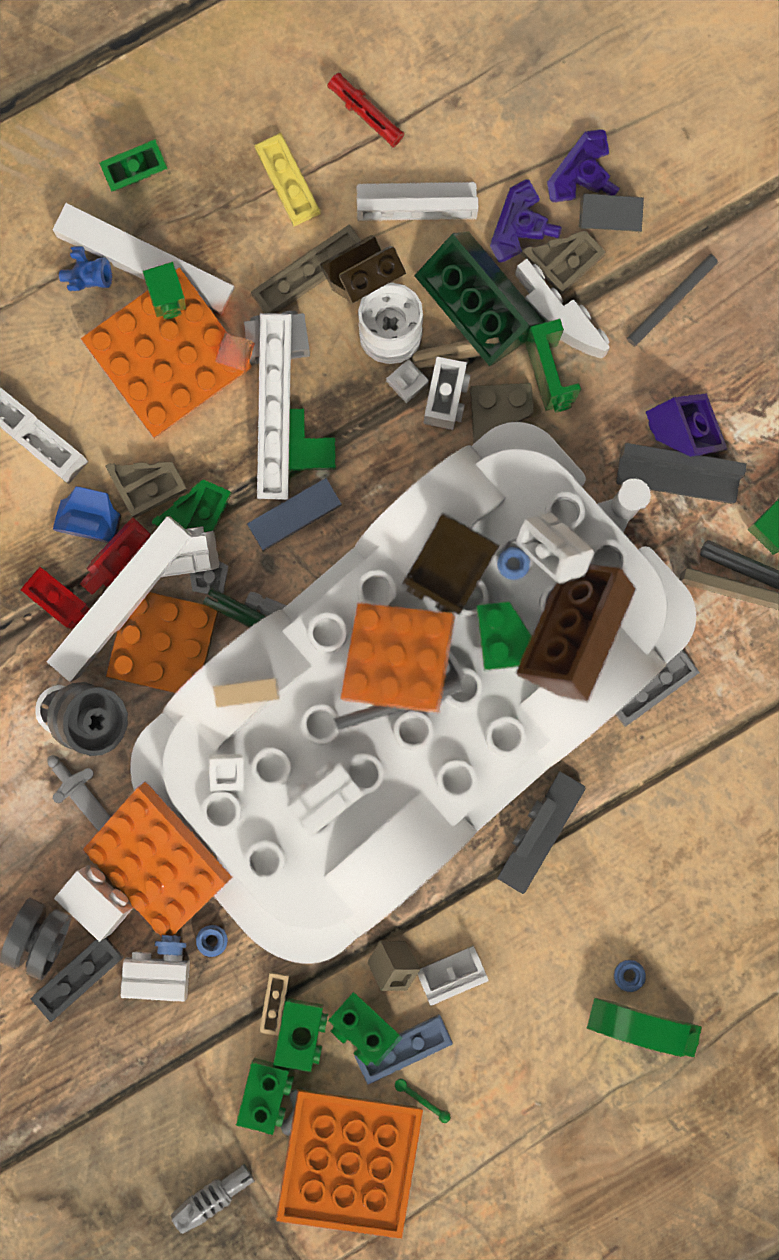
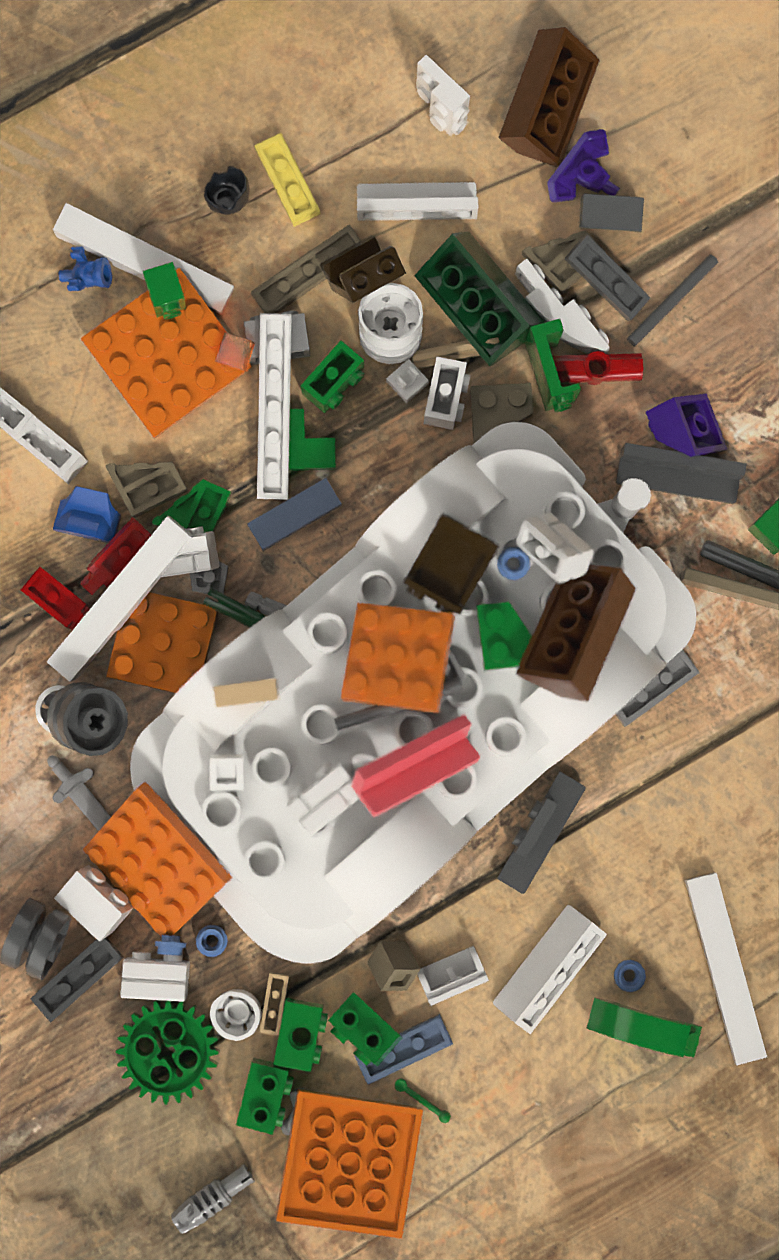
green brick [99,139,170,192] -> none
red pin [327,72,405,148] -> none
dark purple piece [490,179,562,263] -> none
none -> green gear [116,1000,220,1105]
none -> black hair [204,166,250,215]
none -> white helmet [210,989,262,1041]
none -> green brick [300,340,365,414]
none -> coral panel [351,714,480,816]
none -> white plate [416,55,470,136]
none -> white panel [493,905,607,1034]
none -> reddish brown slope [498,27,600,167]
none -> red piece [552,351,644,385]
none -> dark grey plate [564,235,650,321]
none -> white tile [685,872,767,1065]

